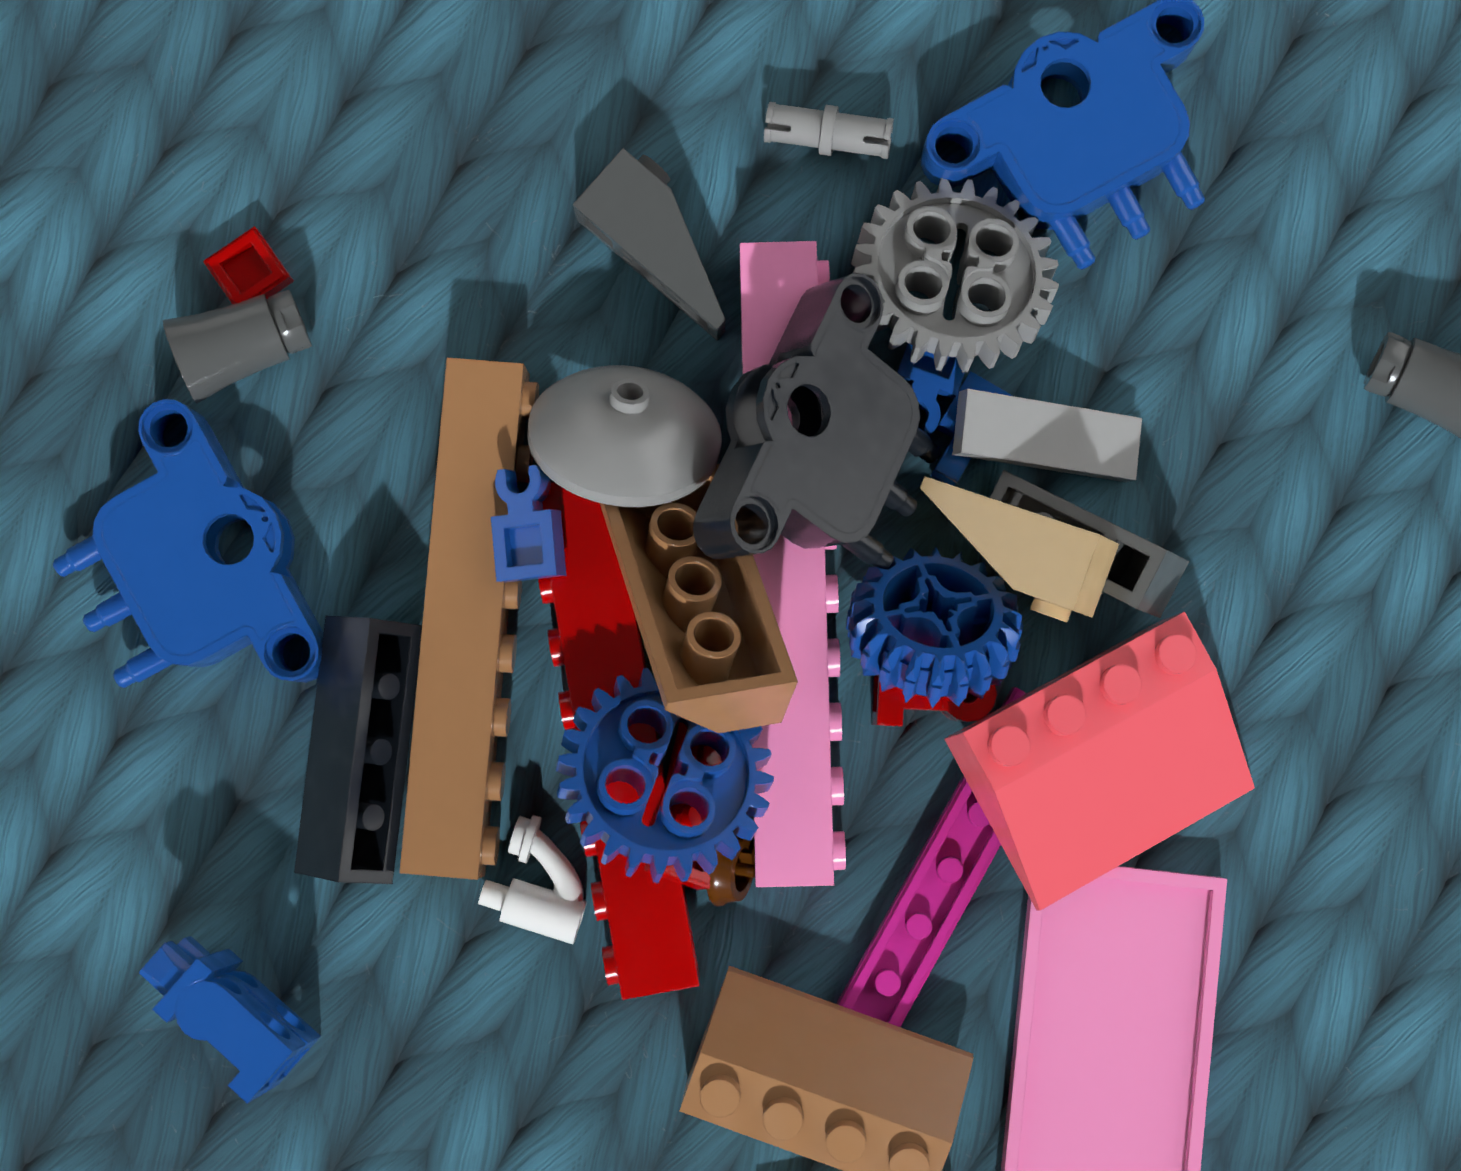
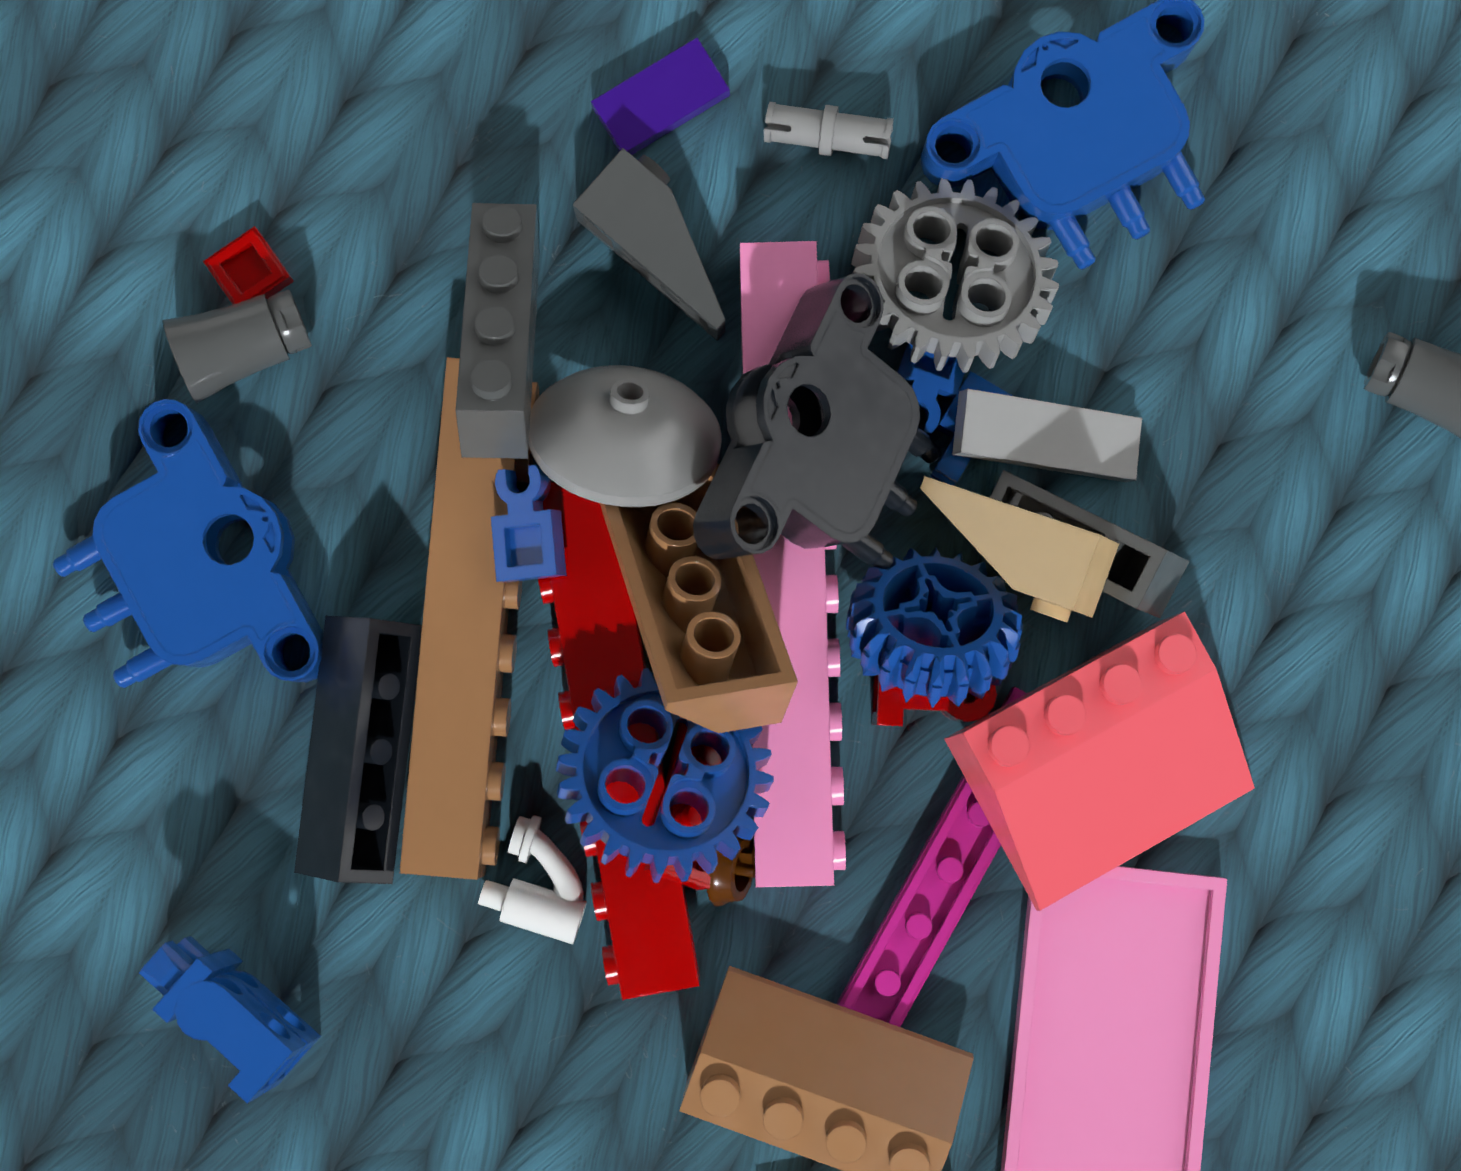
none -> dark grey brick [455,203,540,459]
none -> dark purple tile [591,38,730,155]

